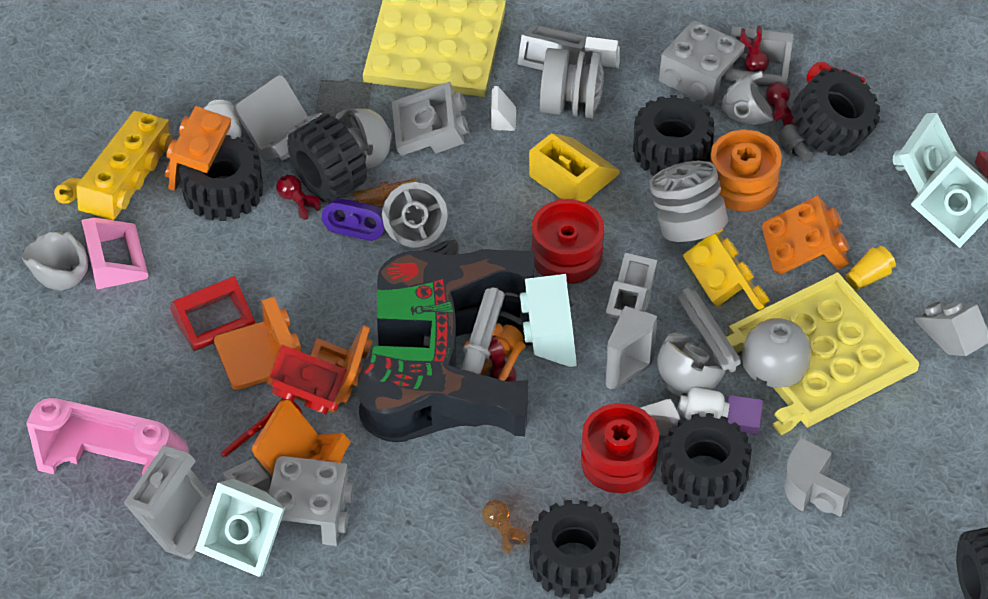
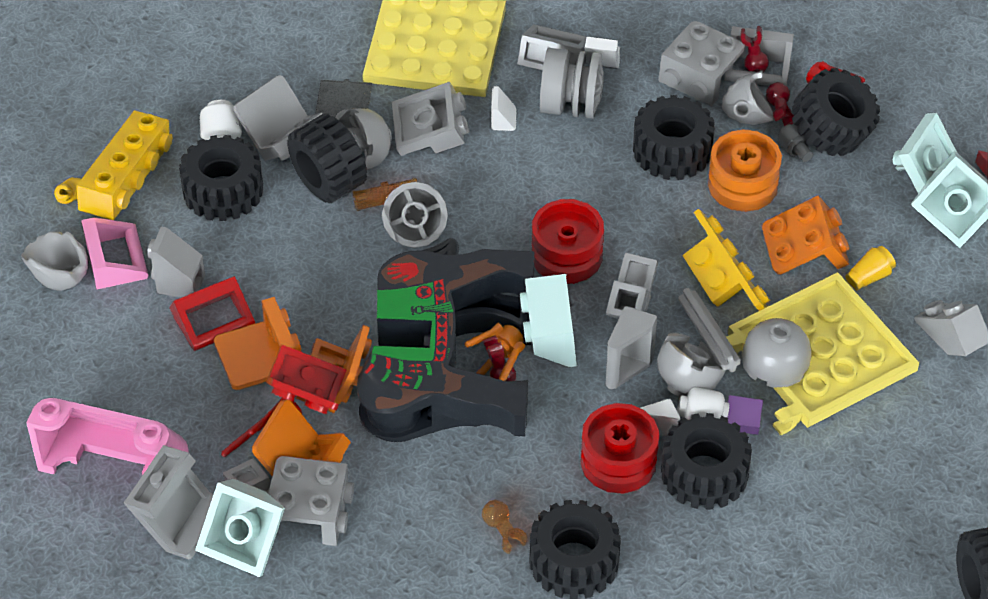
orange bracket [165,106,232,191] -> none
dark red arm [276,174,321,220] -> none
dark purple plate [322,198,386,241] -> none
light grey axle [461,287,505,374] -> none
yellow slope [529,133,620,202] -> none
light grey wheel [649,161,729,242] -> none
light grey brick [784,438,851,517] -> none
none -> light grey slope [148,227,205,298]

